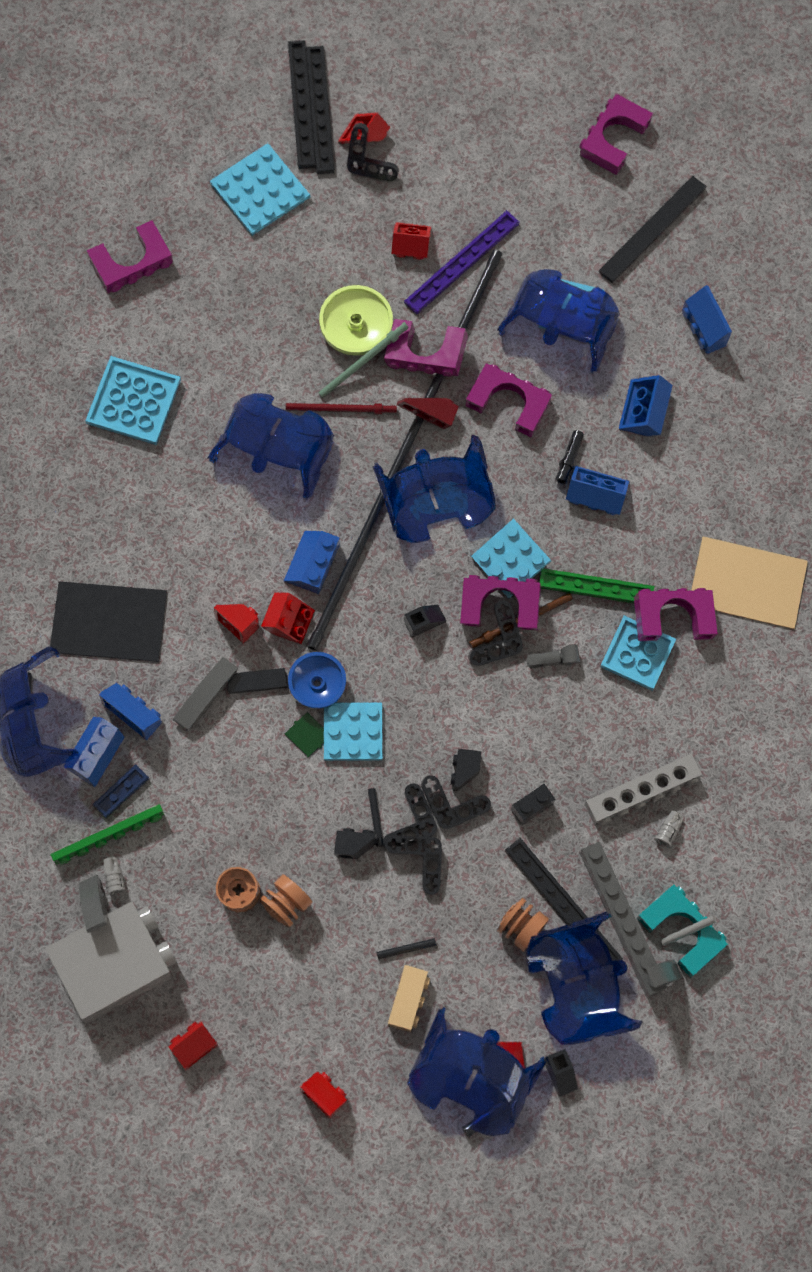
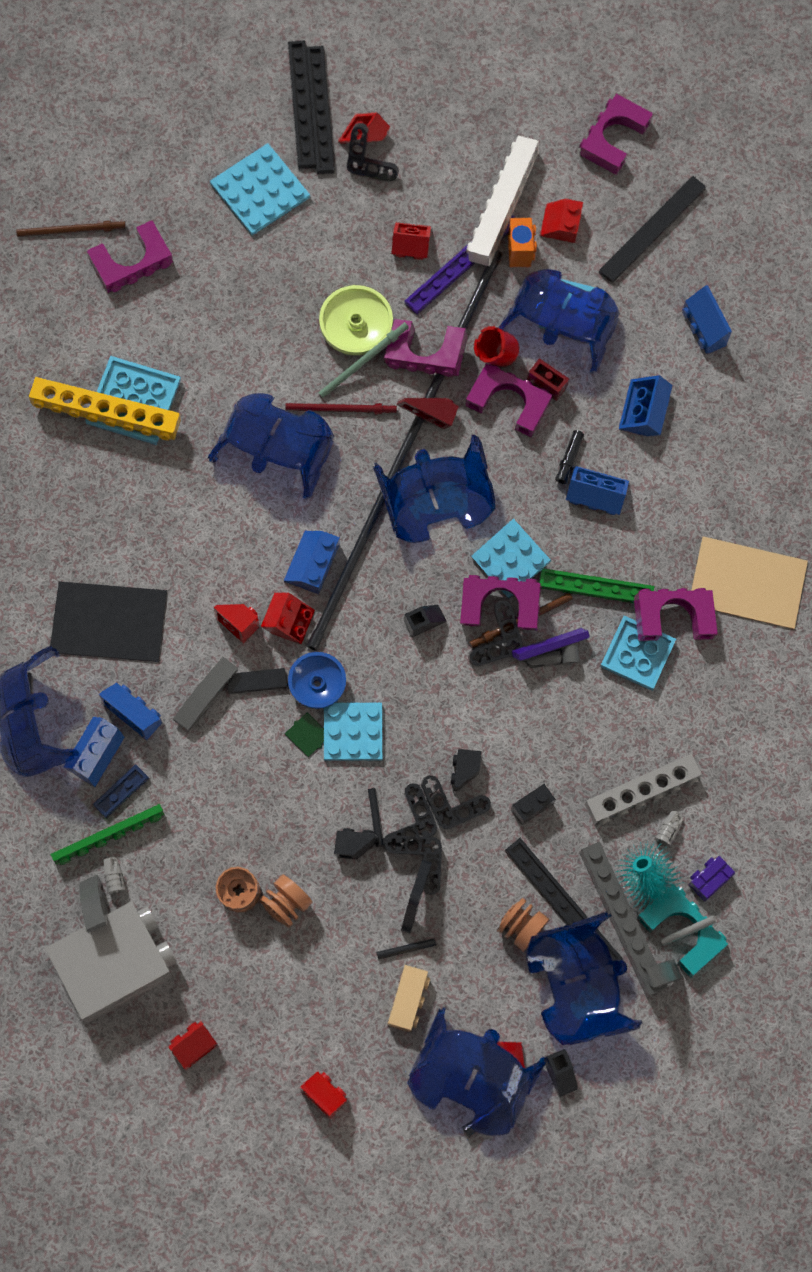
none -> reddish brown bar [16,220,126,237]
none -> yellow brick [29,377,181,440]
none -> black beam [401,860,432,934]
none -> white brick [466,136,539,267]
none -> red cylinder [474,326,520,367]
none -> orange brick [508,218,537,267]
none -> dark purple tile [512,628,590,661]
none -> dark red brick [527,358,569,401]
none -> red slope [540,199,583,243]
none -> teal piece [614,842,684,913]
none -> dark purple brick [688,856,735,902]

